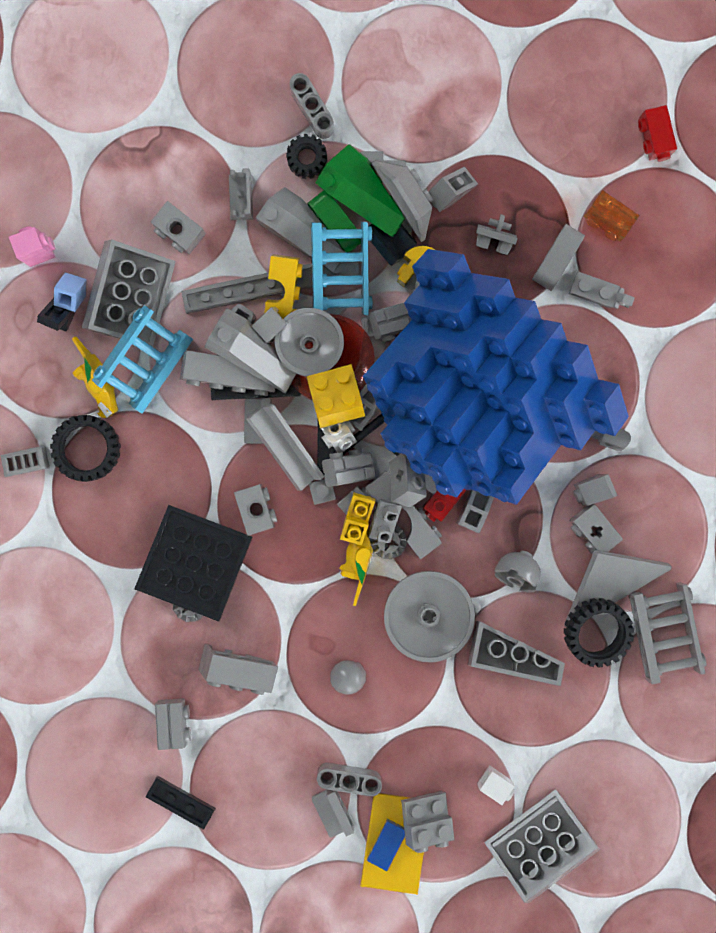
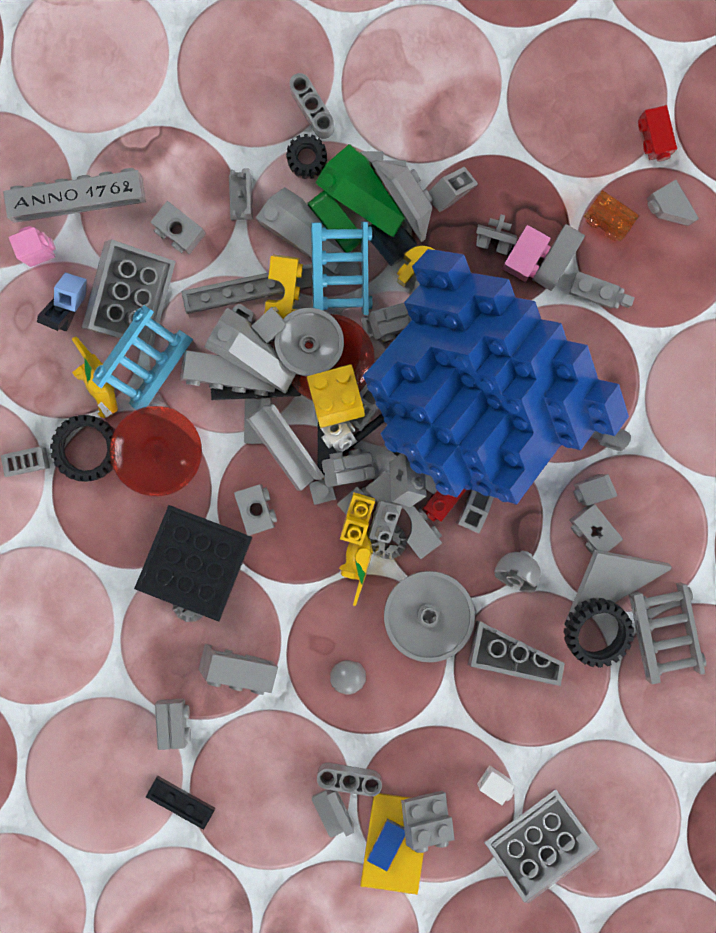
none -> light grey brick [3,168,146,223]
none -> clear red dish [110,406,202,496]
none -> bright pink brick [503,225,551,282]
none -> light grey slope [647,180,699,226]

